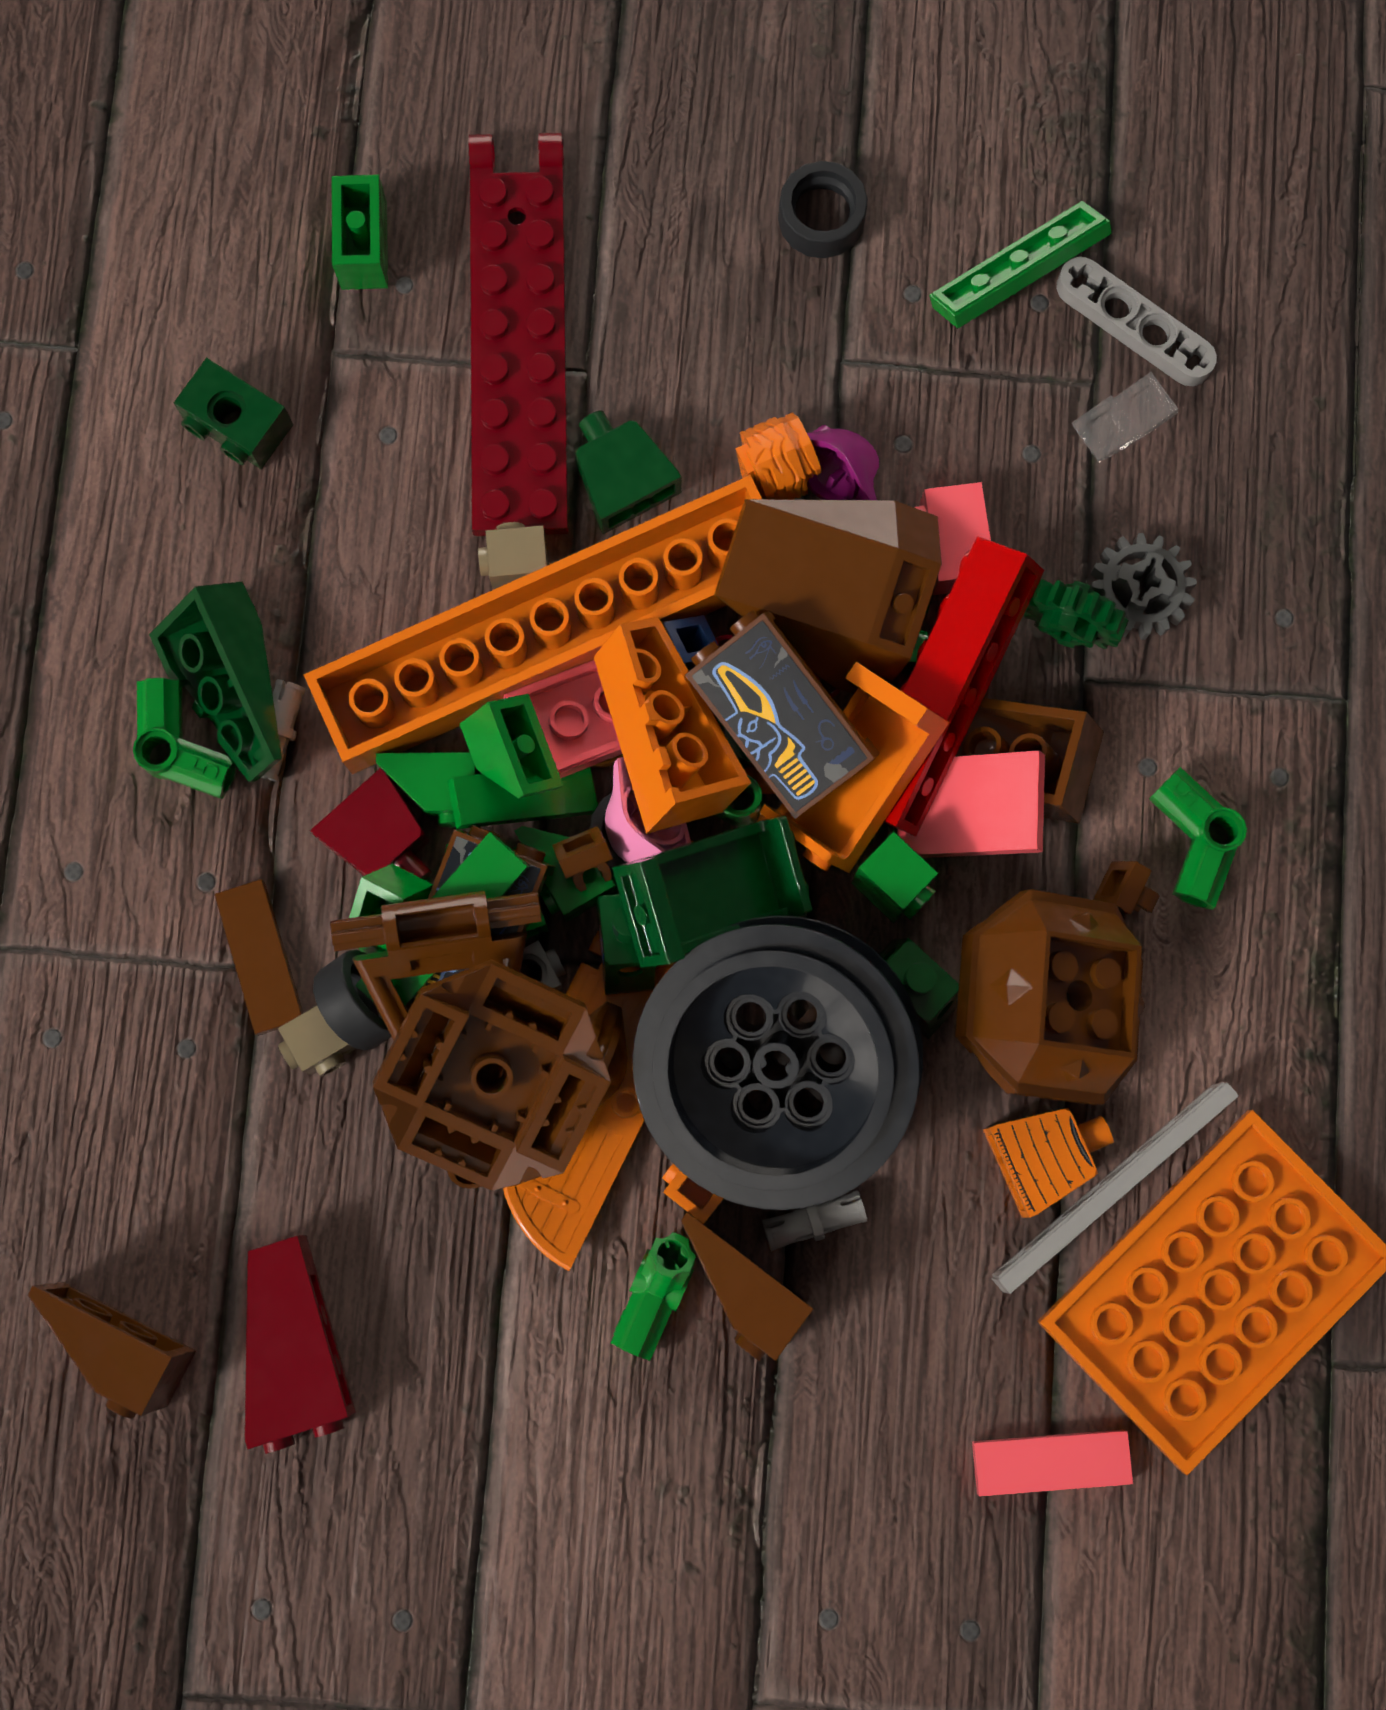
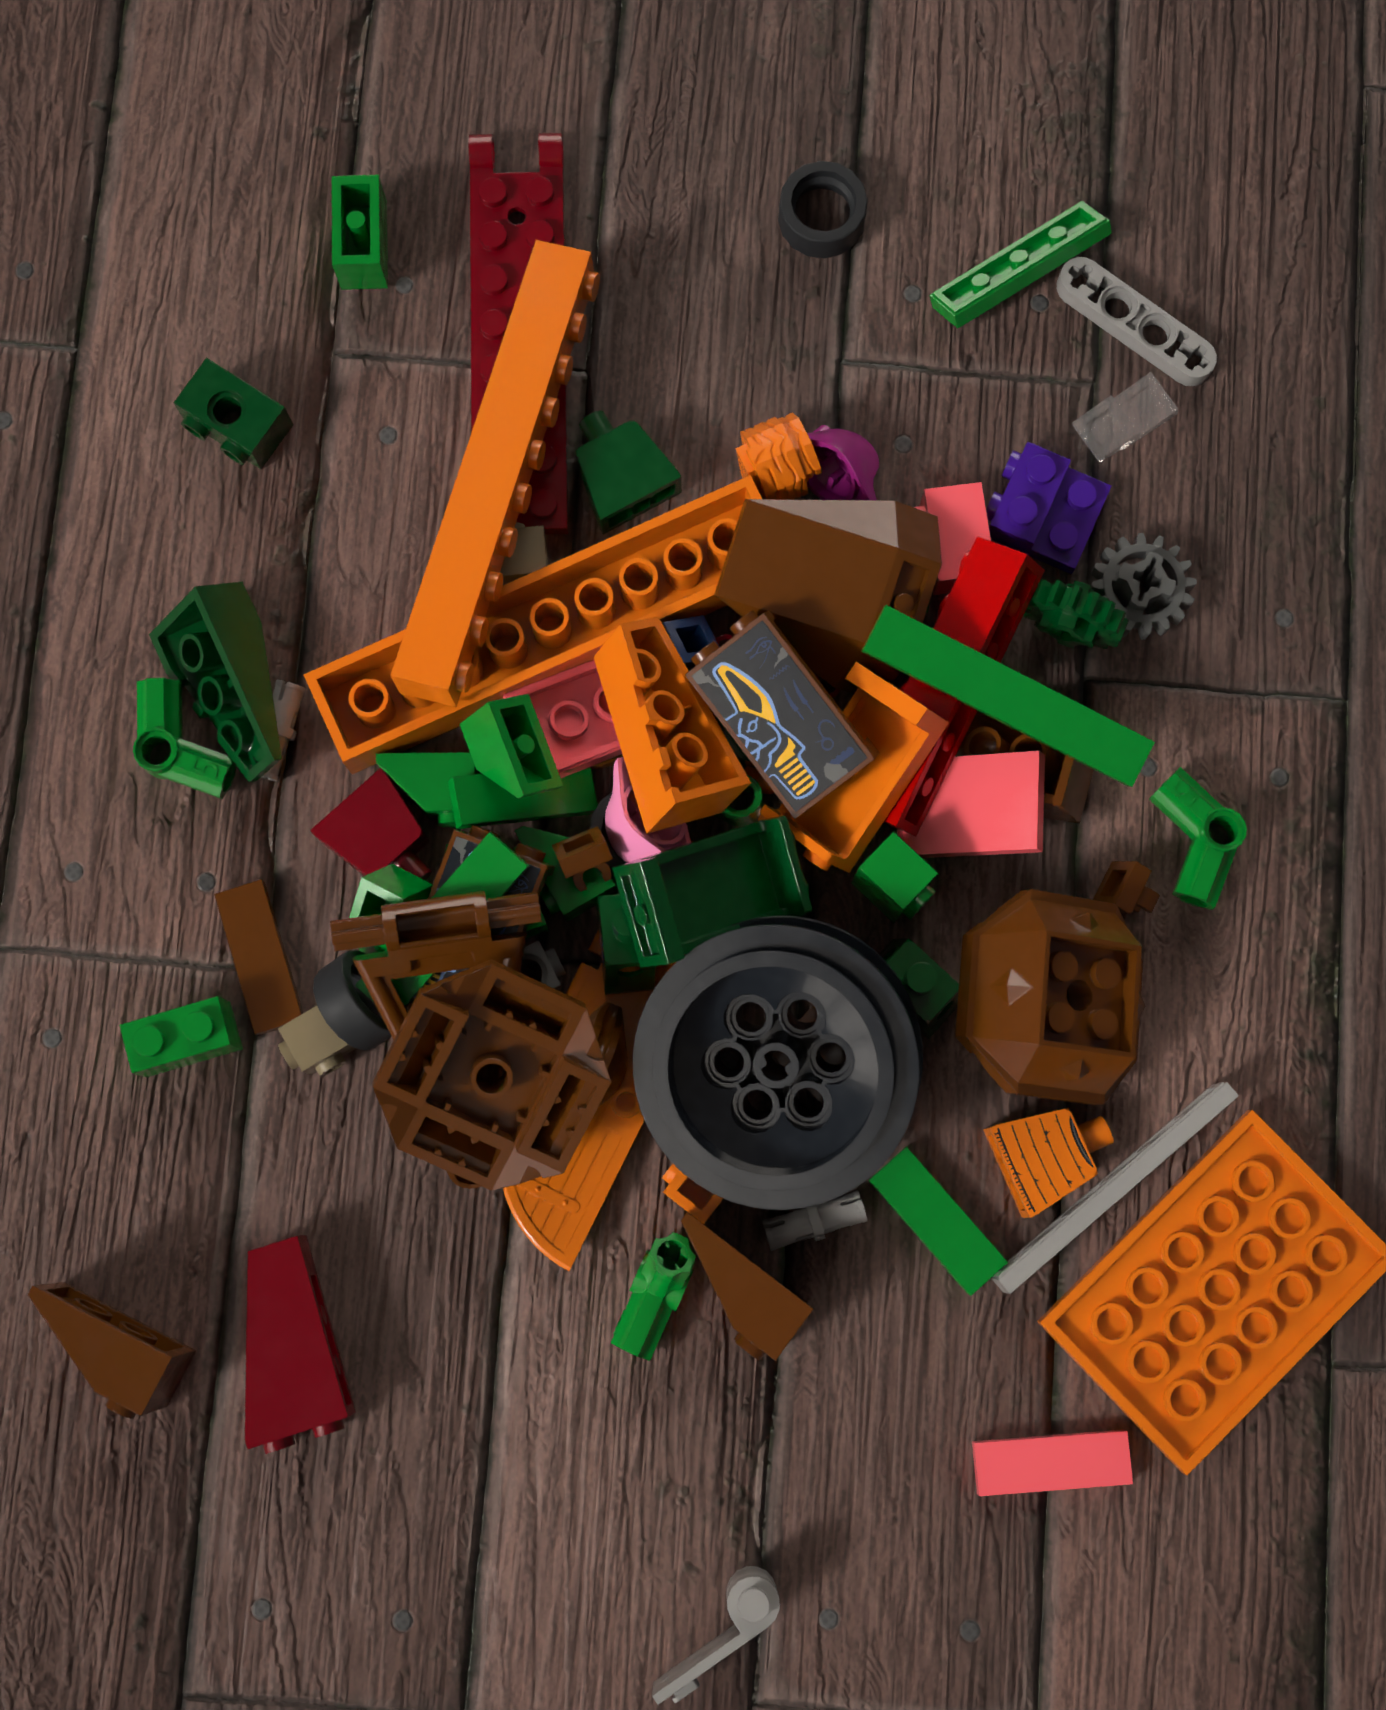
none -> green brick [119,996,243,1077]
none -> orange brick [390,240,600,707]
none -> light grey door [652,1566,780,1705]
none -> green tile [861,605,1155,787]
none -> green tile [868,1147,1008,1296]
none -> dark purple plate [986,441,1112,574]

